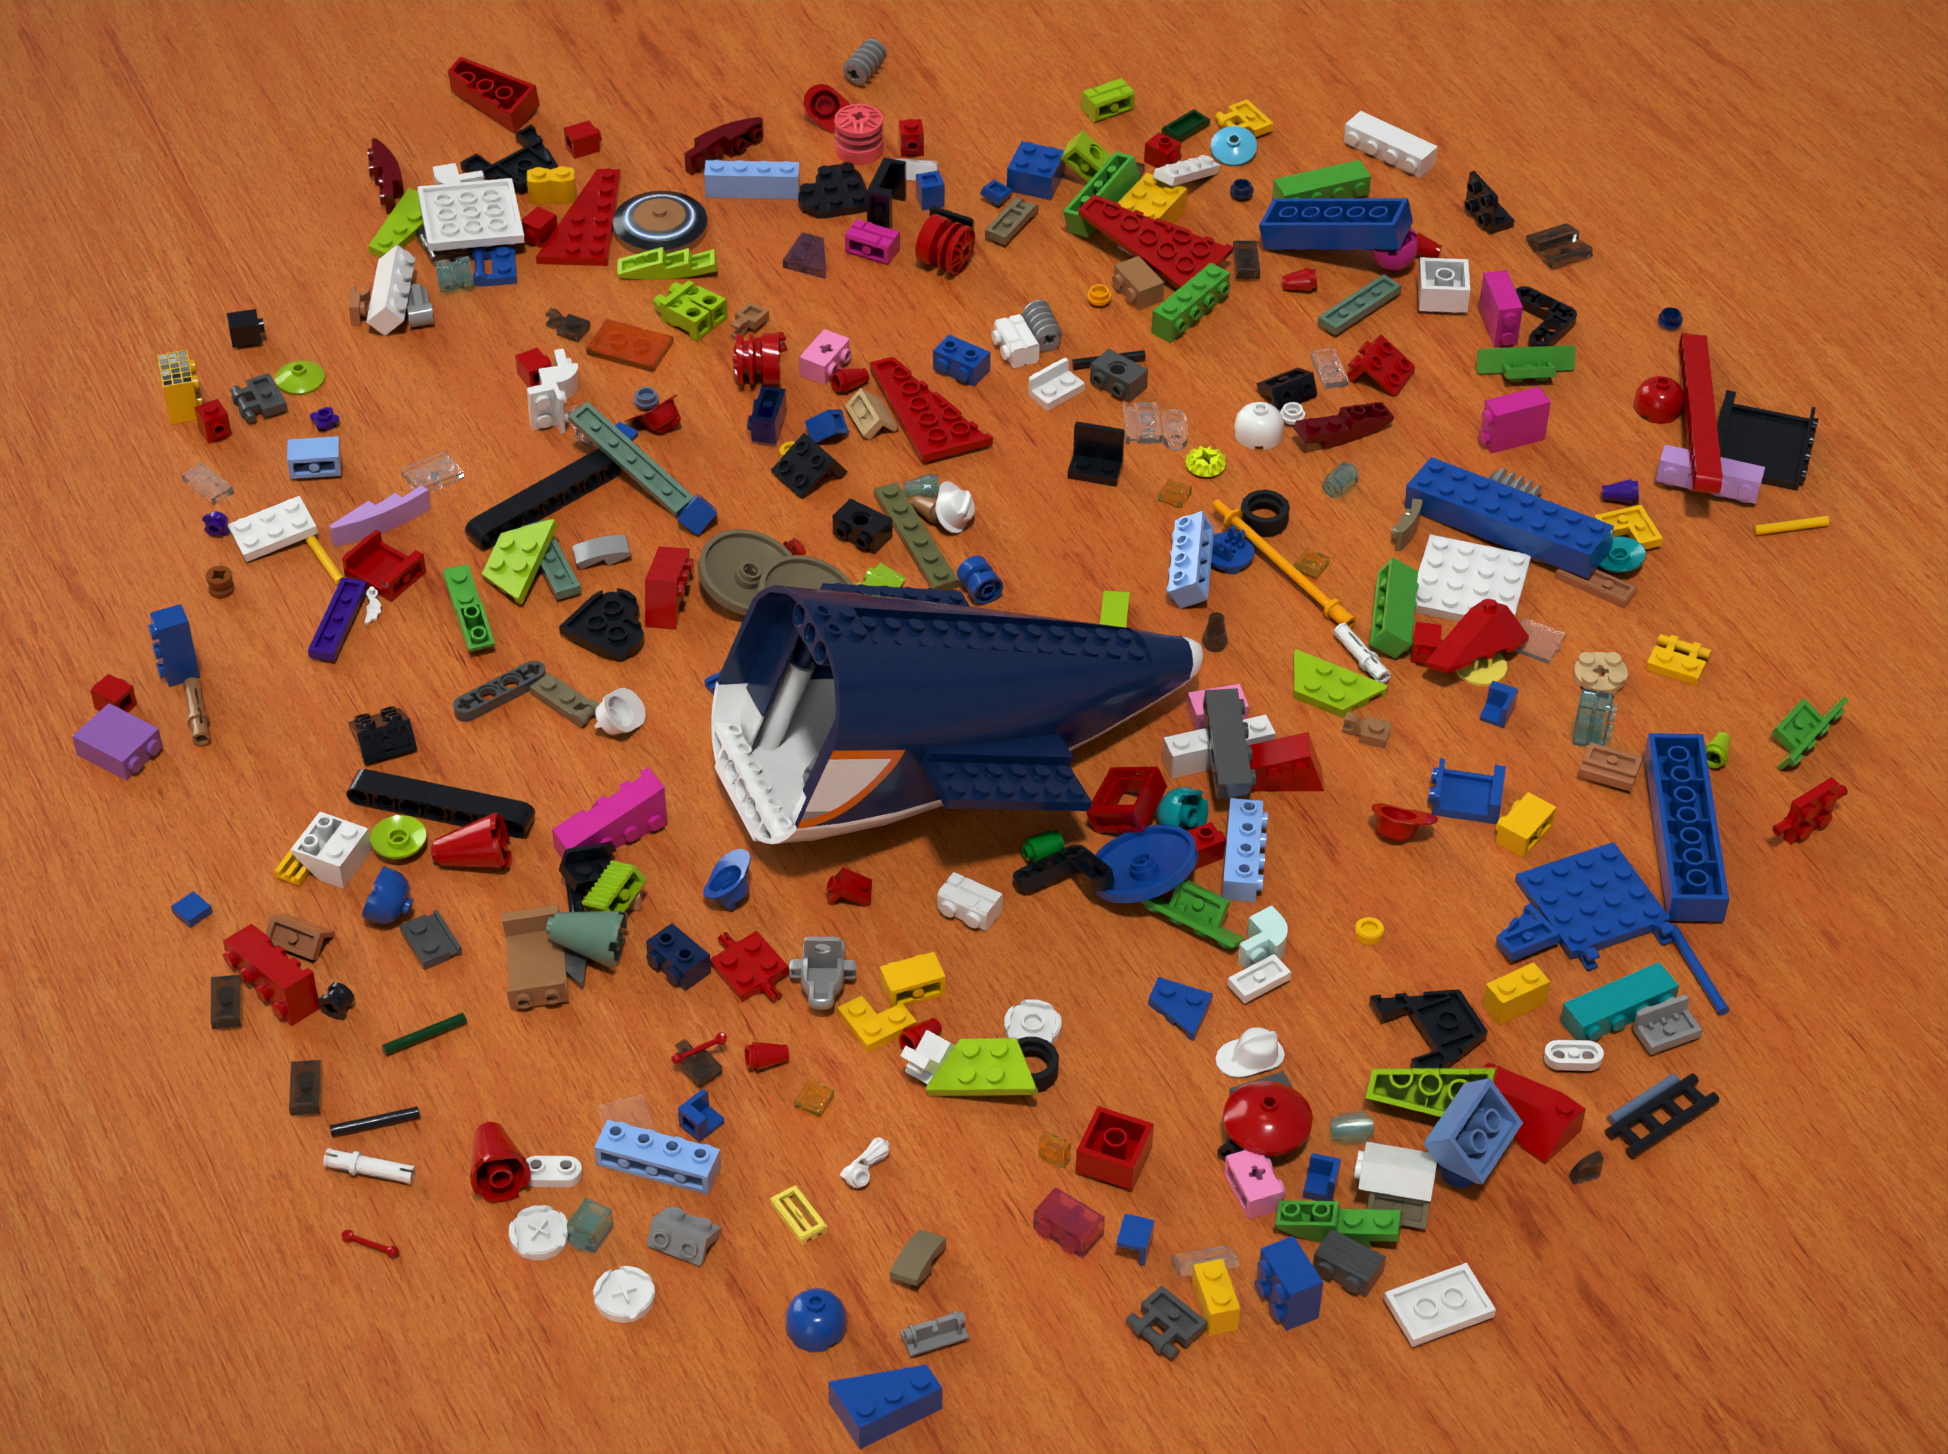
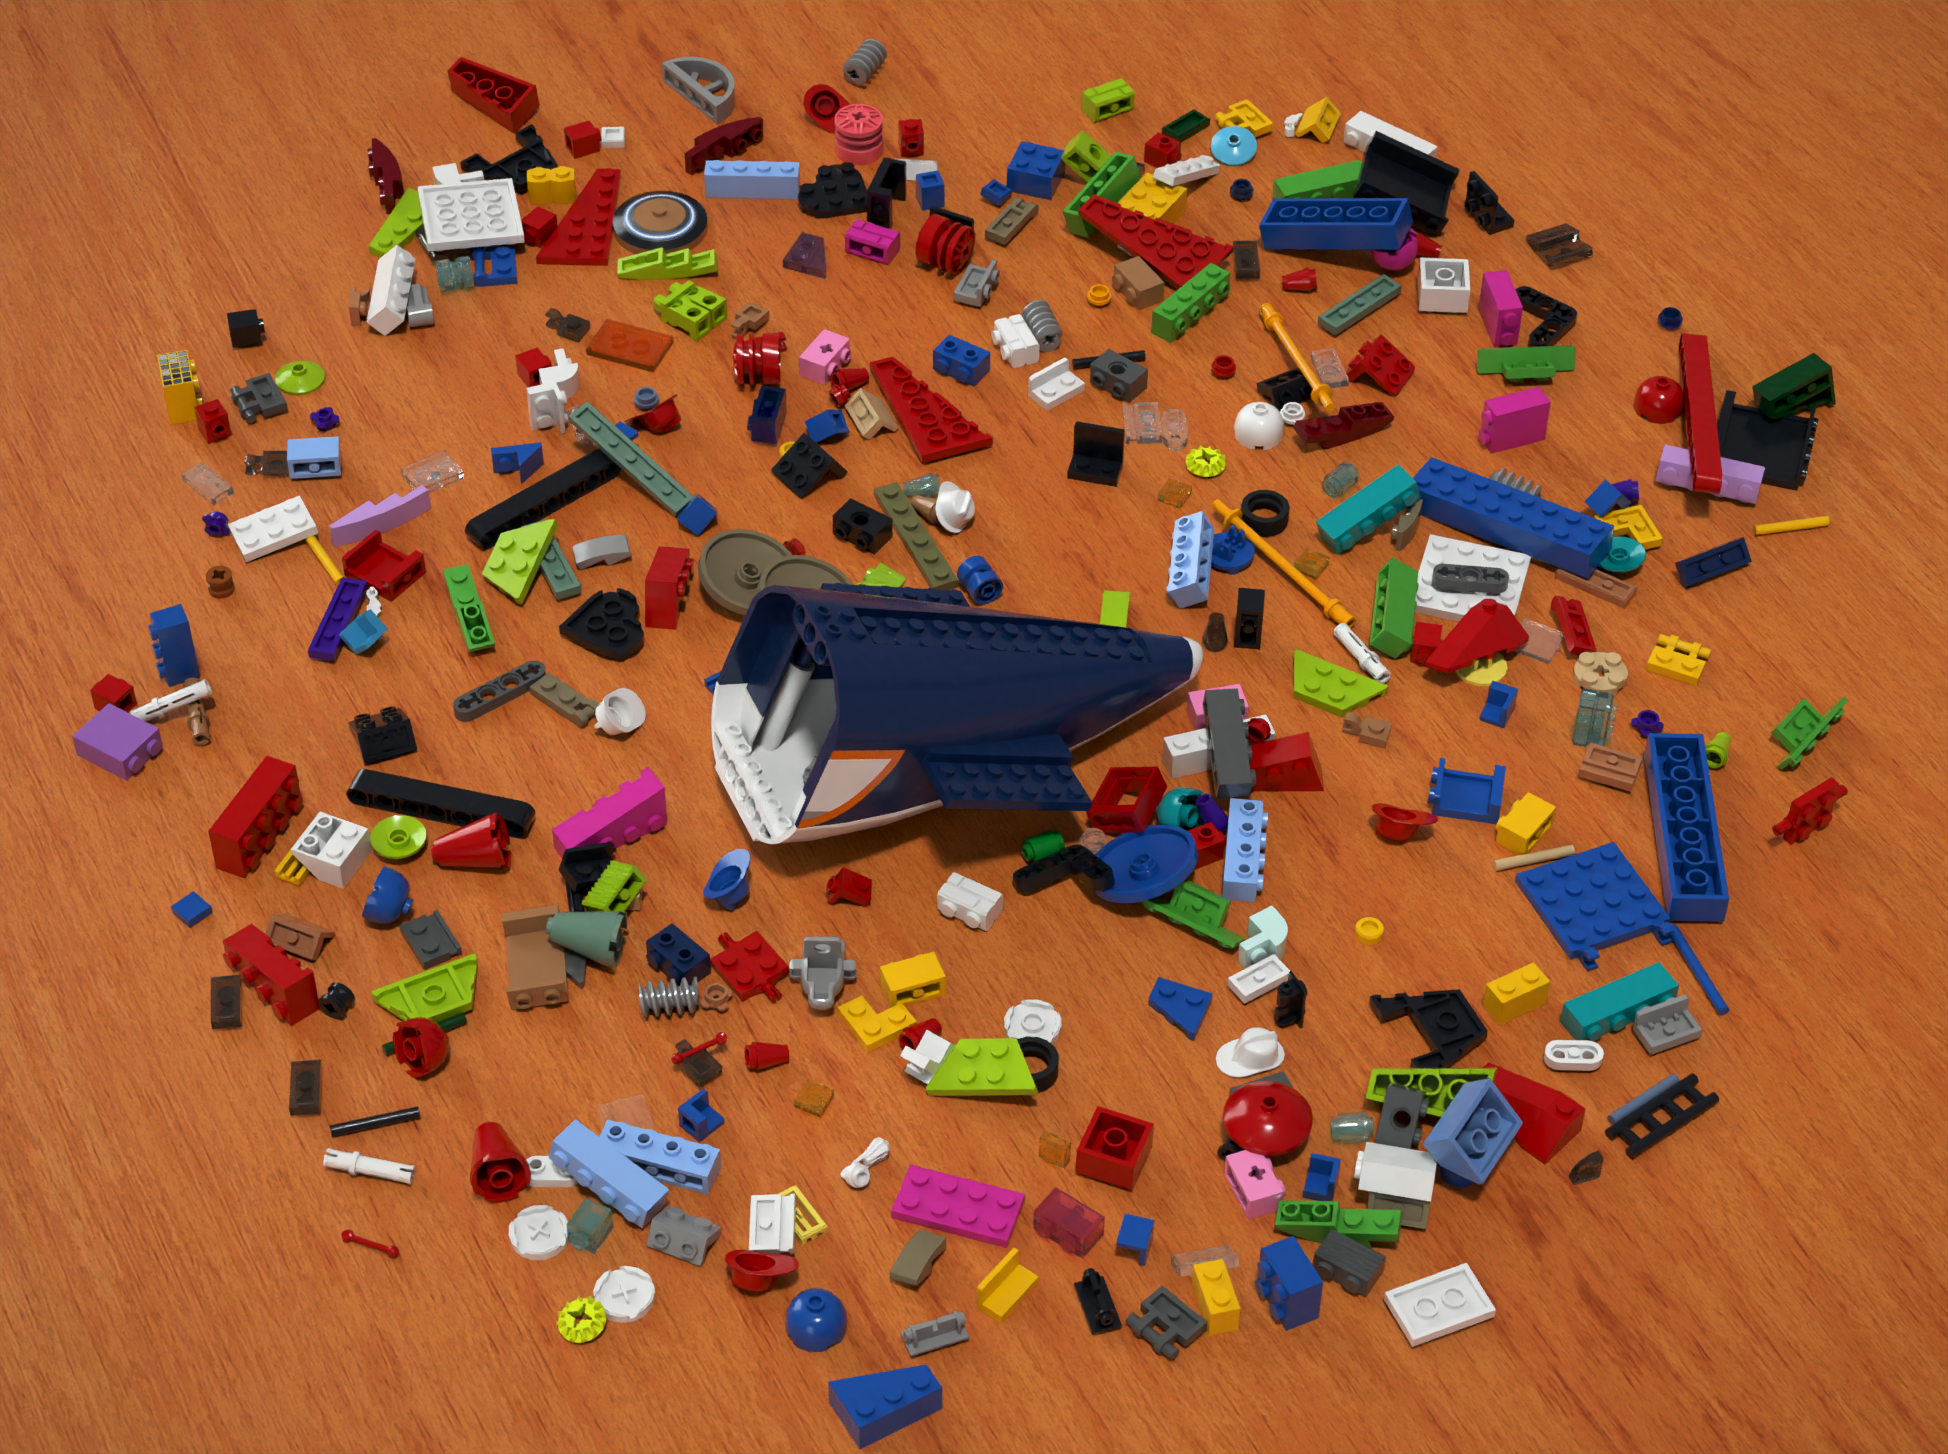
blue wing [1496,903,1560,961] -> none
none -> white pin [130,679,212,722]
none -> red brick [208,755,303,878]
none -> clear smoke plate [244,451,289,476]
none -> dark azure panel [340,609,388,655]
none -> lime wing [371,953,478,1023]
none -> red cylinder [392,1017,449,1078]
none -> blue slope [491,442,544,483]
none -> light blue brick [548,1119,669,1228]
none -> neon yellow gear [557,1296,607,1343]
none -> white tile [601,127,625,148]
none -> light grey piece [639,977,699,1018]
none -> light grey window [662,57,735,124]
none -> nougat plate [700,983,732,1011]
none -> red piece [725,1250,798,1292]
none -> white plate [749,1194,796,1254]
none -> red plate [829,384,851,407]
none -> dark pink plate [891,1164,1025,1248]
none -> light grey bracket [953,259,1000,307]
none -> yellow panel [977,1248,1039,1324]
none -> black hinge [1074,1268,1122,1334]
none -> clear plate [1080,828,1107,854]
none -> dark purple cone [1196,794,1229,833]
none -> red plate [1211,355,1236,378]
none -> black brick [1234,588,1265,650]
none -> red plate [1247,718,1271,743]
none -> light orange bar [1259,303,1335,412]
none -> black hinge [1274,971,1308,1029]
none -> white piece [1284,113,1303,137]
none -> yellow panel [1295,97,1341,144]
none -> teal brick [1316,464,1421,554]
none -> black panel [1353,131,1460,237]
none -> dark grey brick [1375,1082,1429,1149]
none -> dark grey beam [1432,564,1509,593]
none -> tan bar [1493,845,1575,871]
none -> red plate [1551,595,1597,655]
none -> blue panel [1584,479,1631,517]
none -> dark purple plate [1631,710,1664,737]
none -> dark blue plate [1675,537,1752,587]
none -> dark green wedge [1752,353,1836,420]

